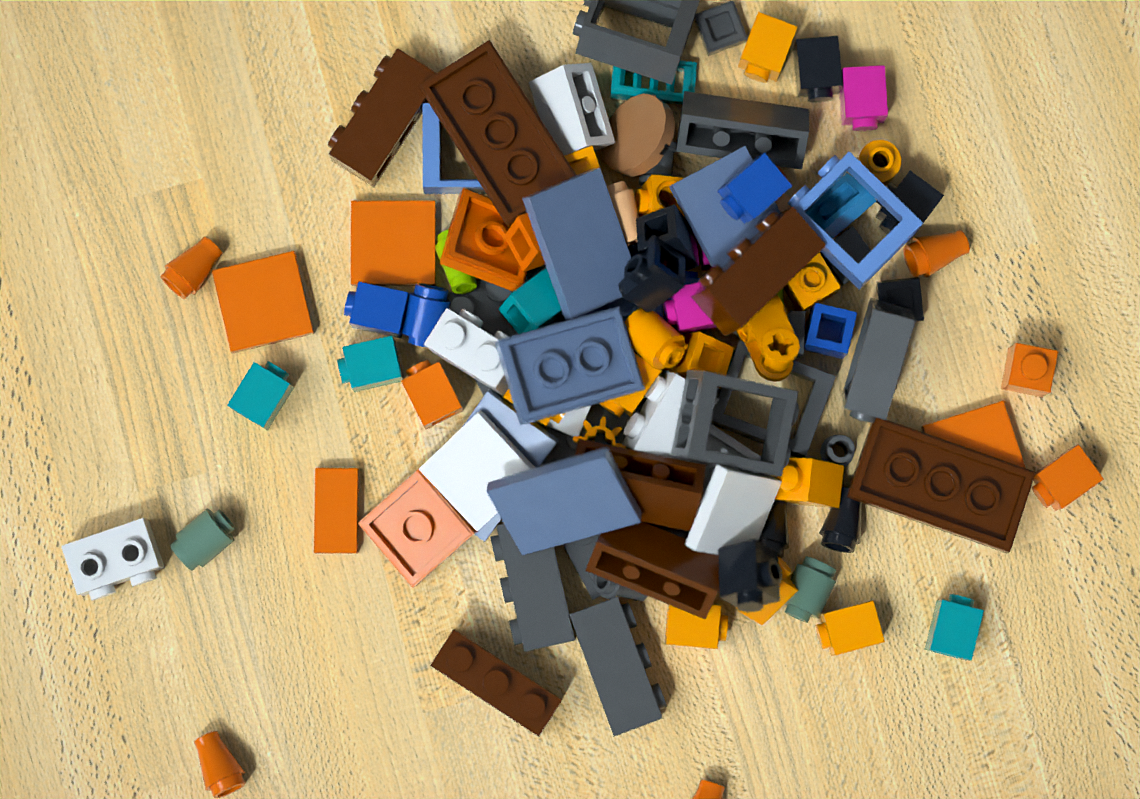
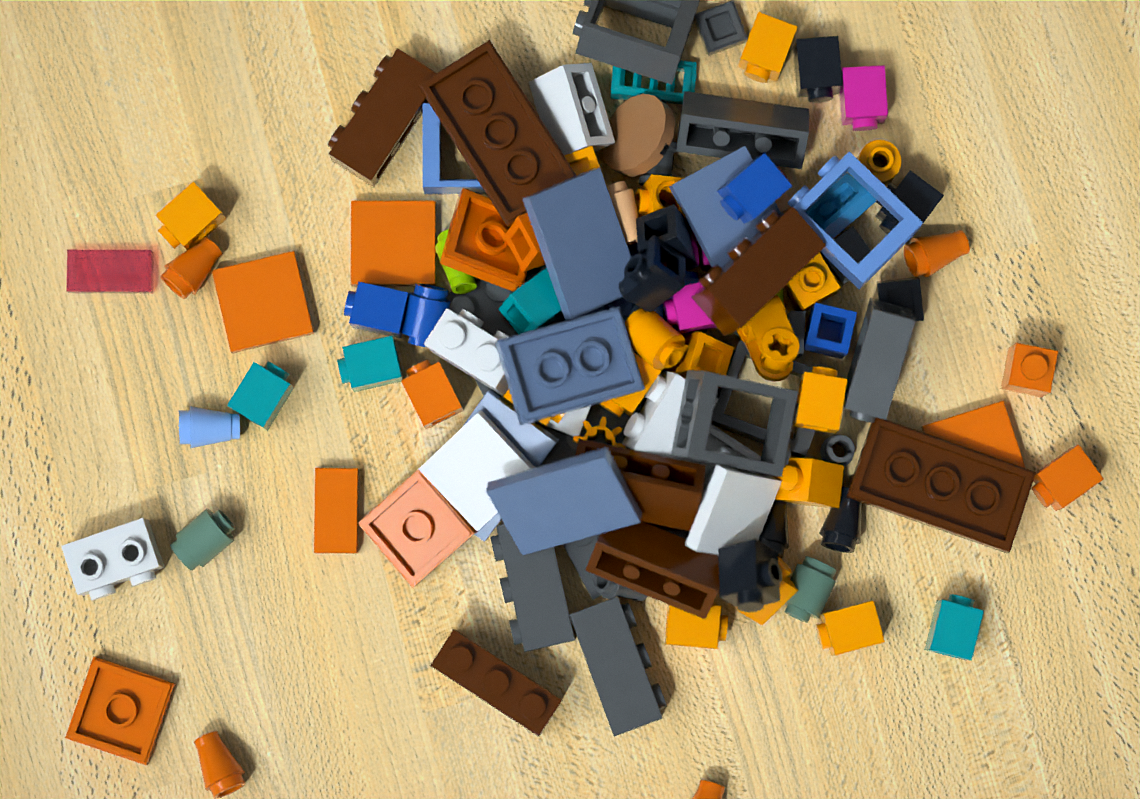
none -> orange tile [65,656,176,765]
none -> clear pink tile [66,250,154,294]
none -> light orange brick [155,182,226,250]
none -> light blue cone [179,406,240,449]
none -> light orange brick [793,367,847,434]

